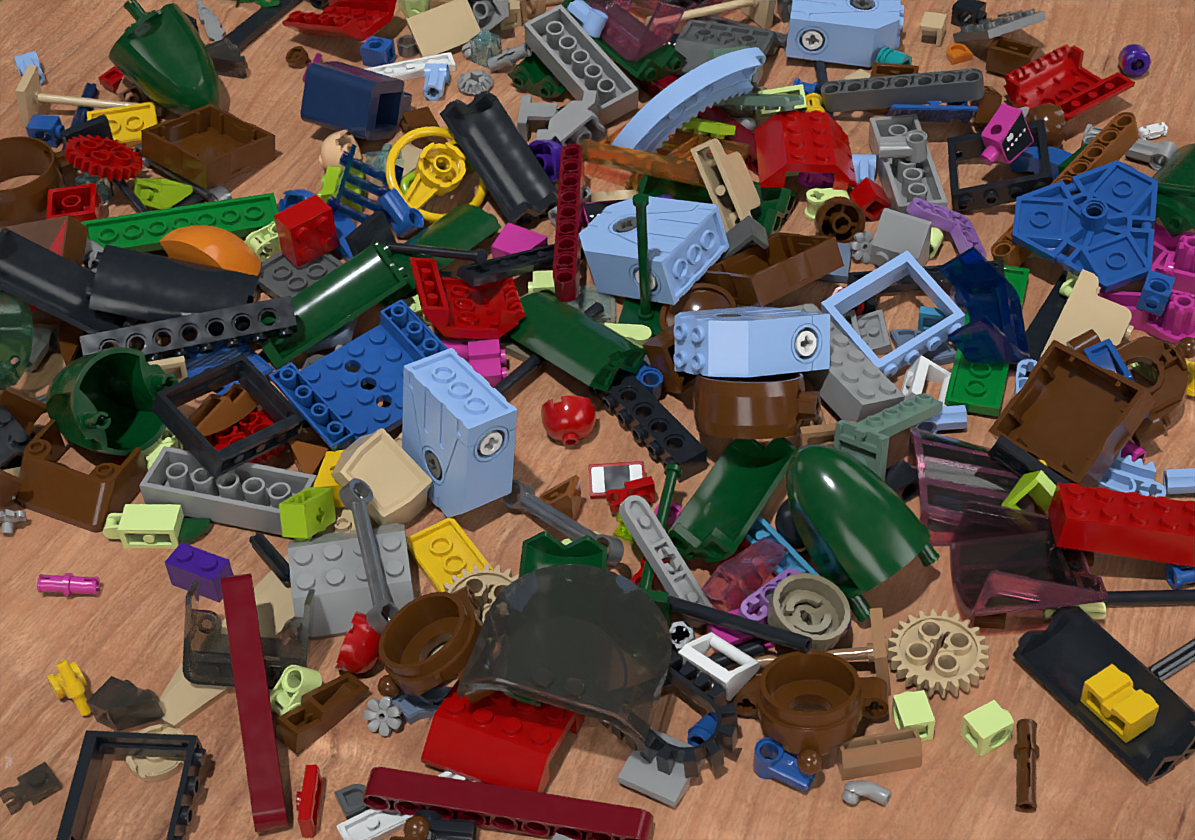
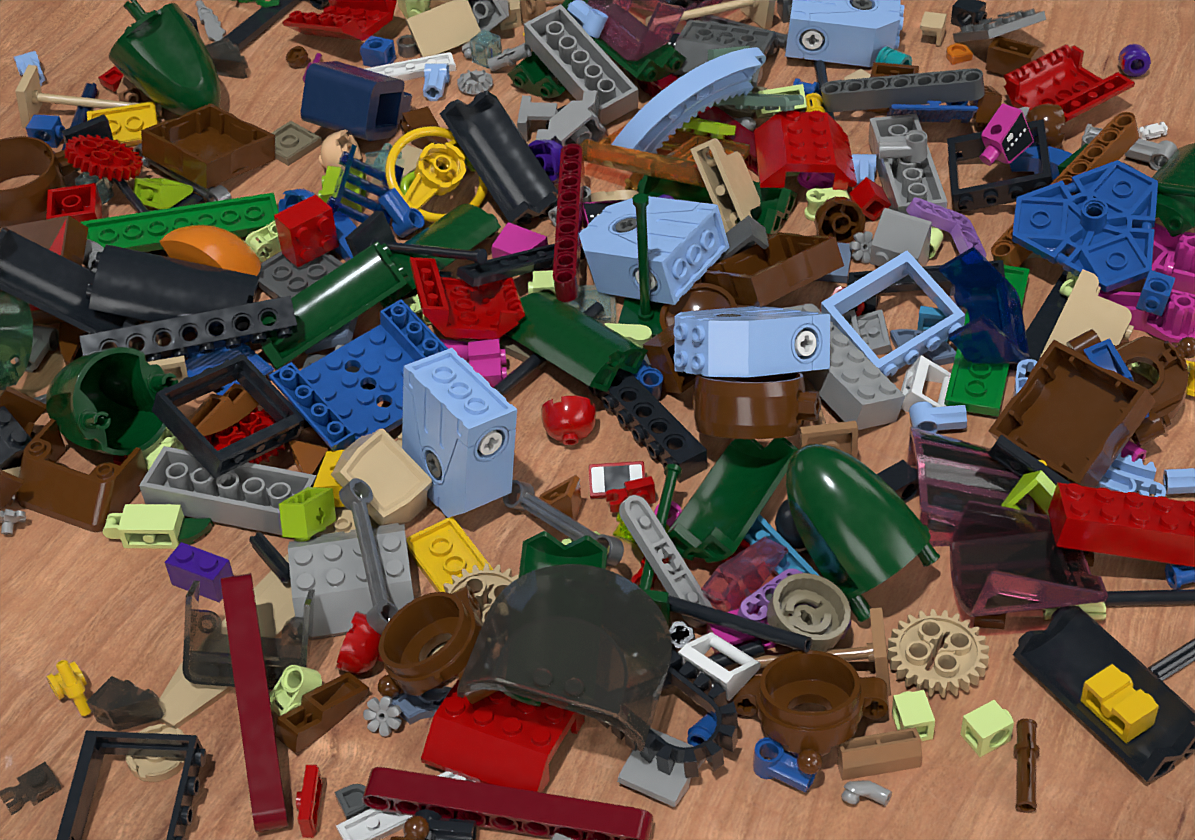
dark pink pin [37,573,100,596] -> none
sand green bracket [834,393,943,482] -> none
none -> dark tan tile [272,121,322,166]

